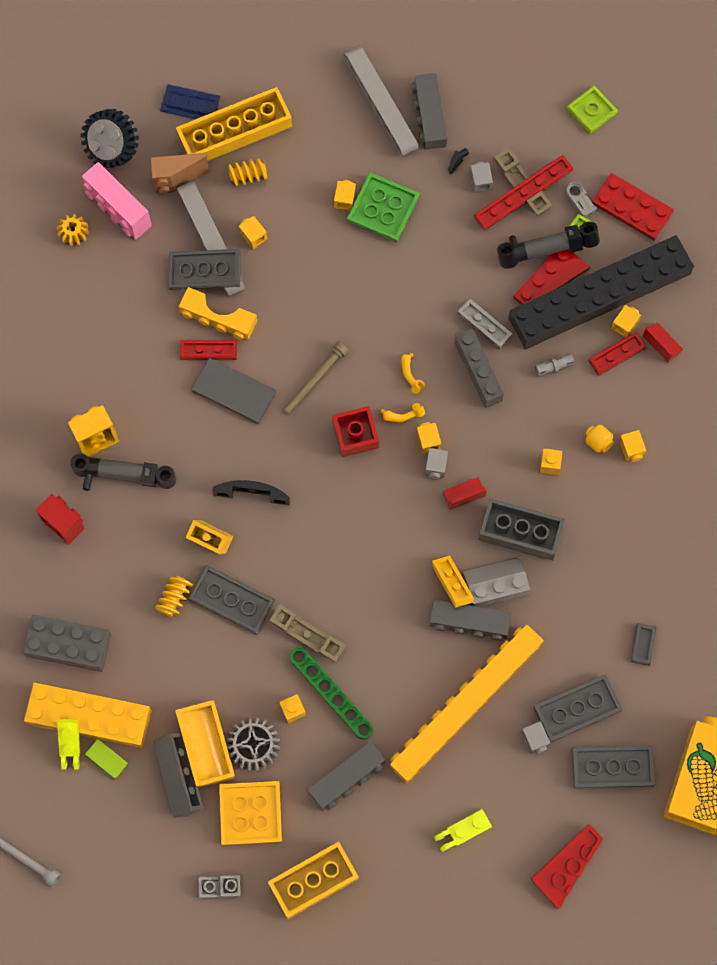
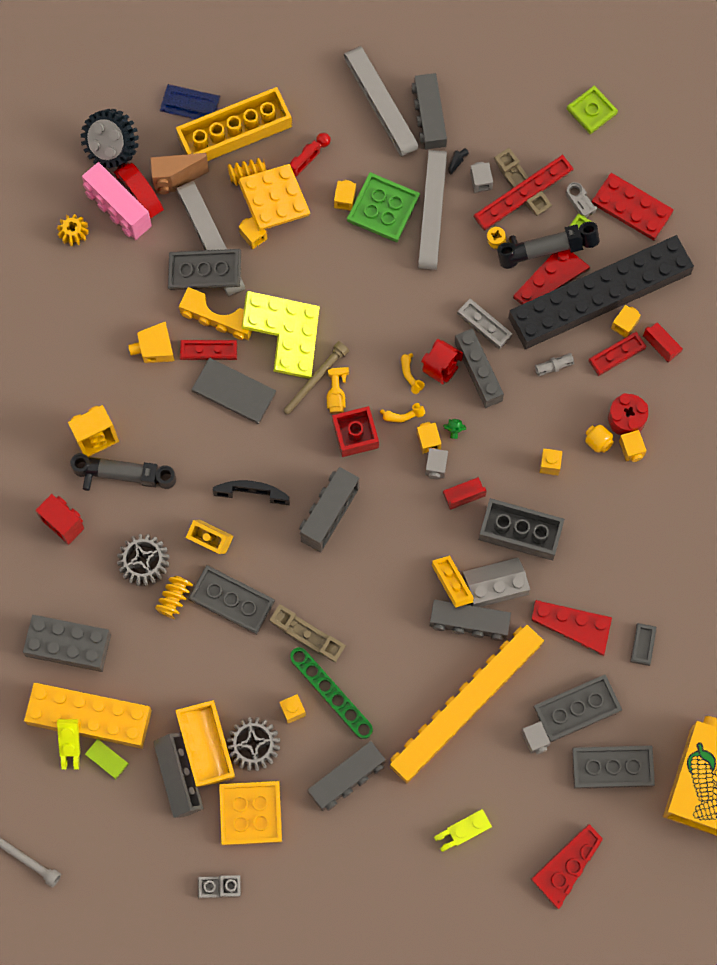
yellow brick [268,842,359,920] -> none
none -> red arch [113,162,164,218]
none -> light grey gear [117,534,170,586]
none -> yellow torso [128,322,174,363]
none -> yellow plate [238,164,310,231]
none -> neon yellow plate [241,291,320,379]
none -> red plate [290,133,331,177]
none -> dark grey brick [299,467,359,552]
none -> yellow piece [327,367,349,414]
none -> light grey beam [418,150,447,270]
none -> red brick [421,339,463,384]
none -> green plant [443,419,466,439]
none -> yellow wheel [487,227,506,249]
none -> red wing [531,600,612,656]
none -> red brick [608,393,648,436]

